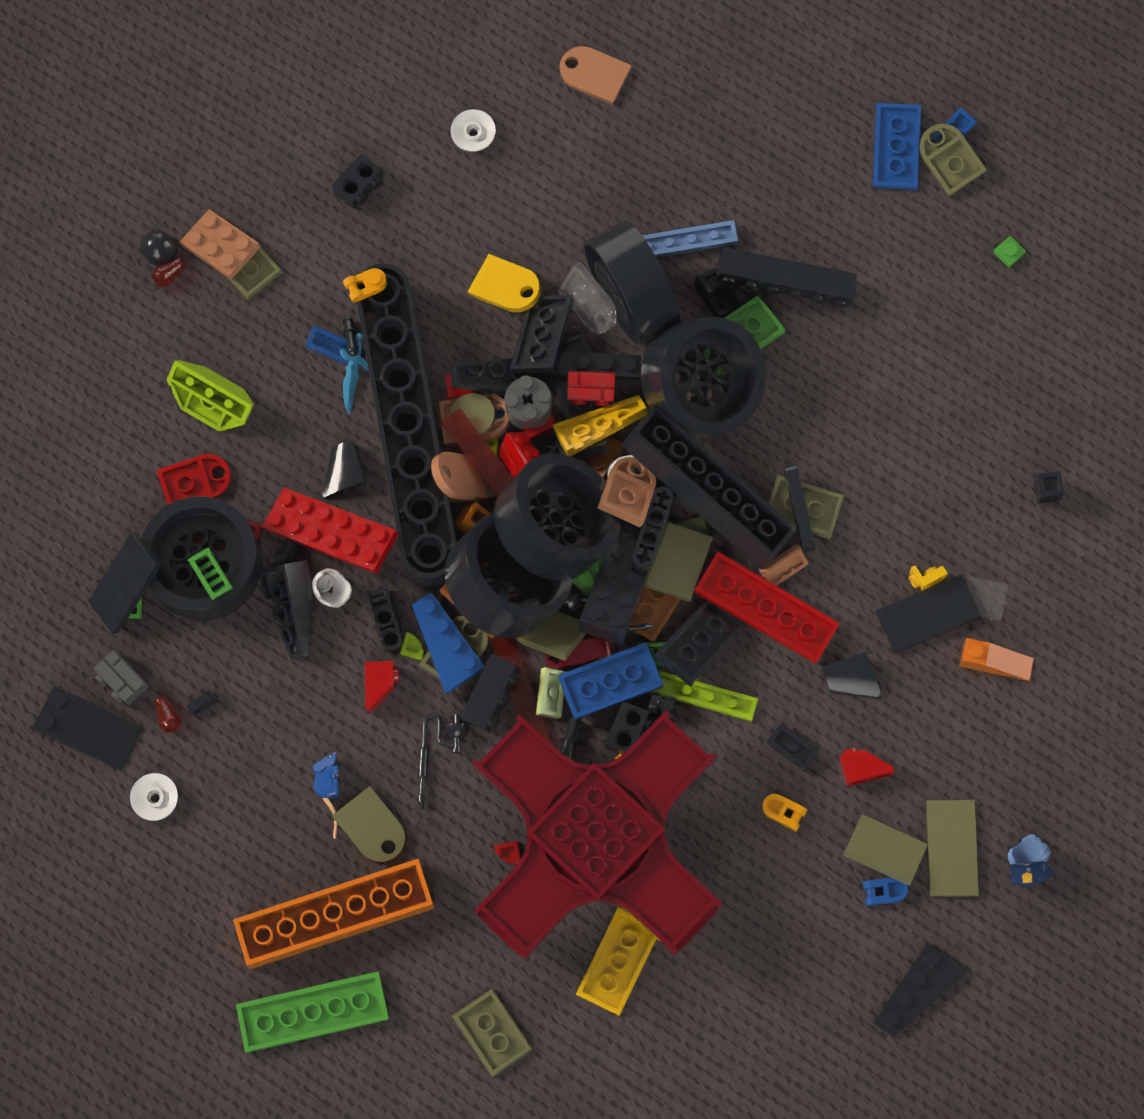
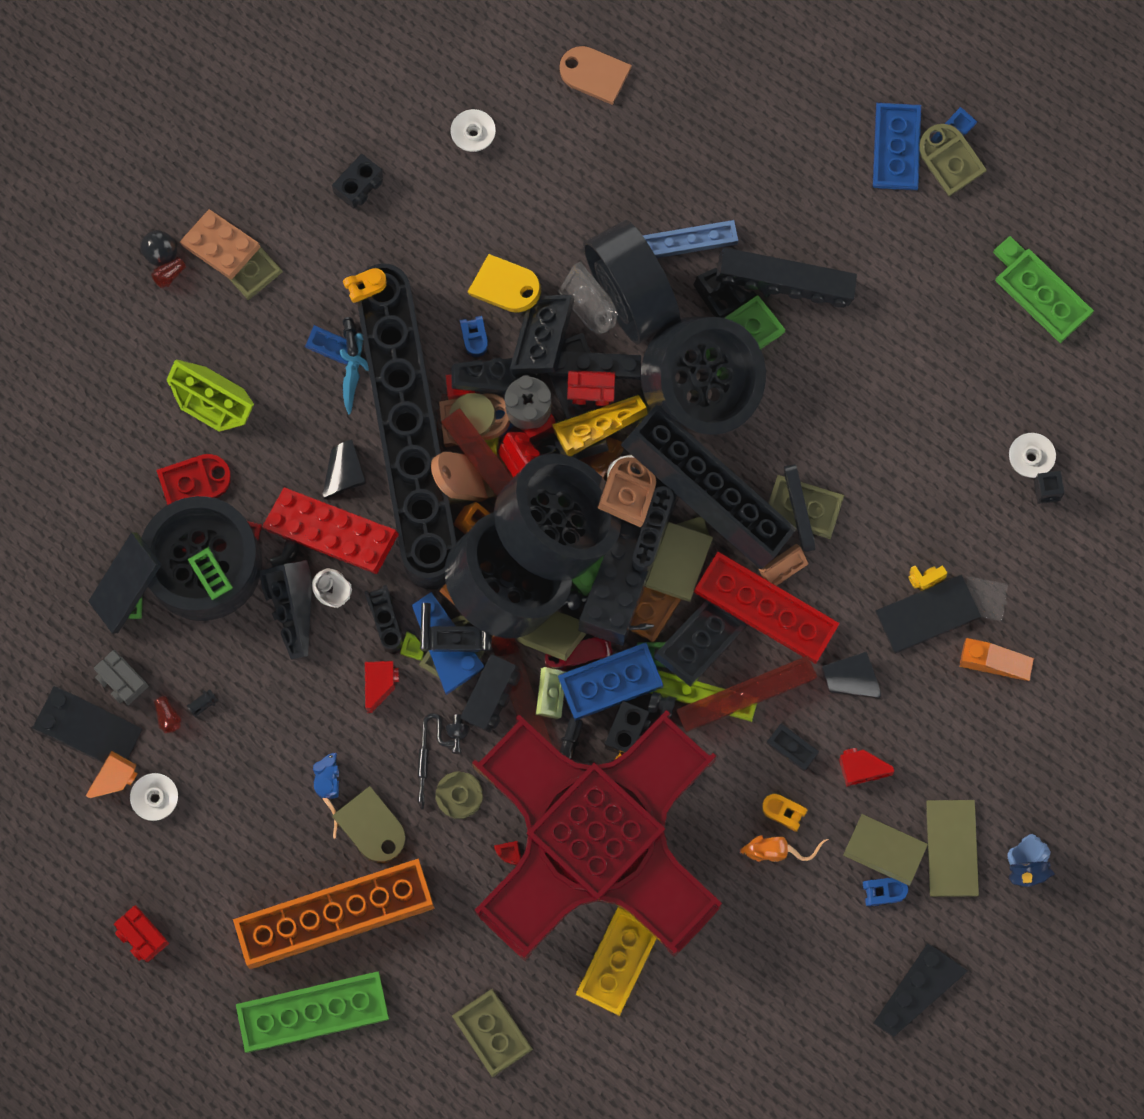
none -> orange slope [86,751,138,798]
none -> red brick [113,905,170,963]
none -> black plate [420,603,492,652]
none -> olive tile [436,771,483,819]
none -> blue plate [460,316,488,357]
none -> clear red plate [676,655,817,733]
none -> orange animal [740,835,829,862]
none -> bright green plate [995,249,1094,343]
none -> white dish [1009,433,1056,478]

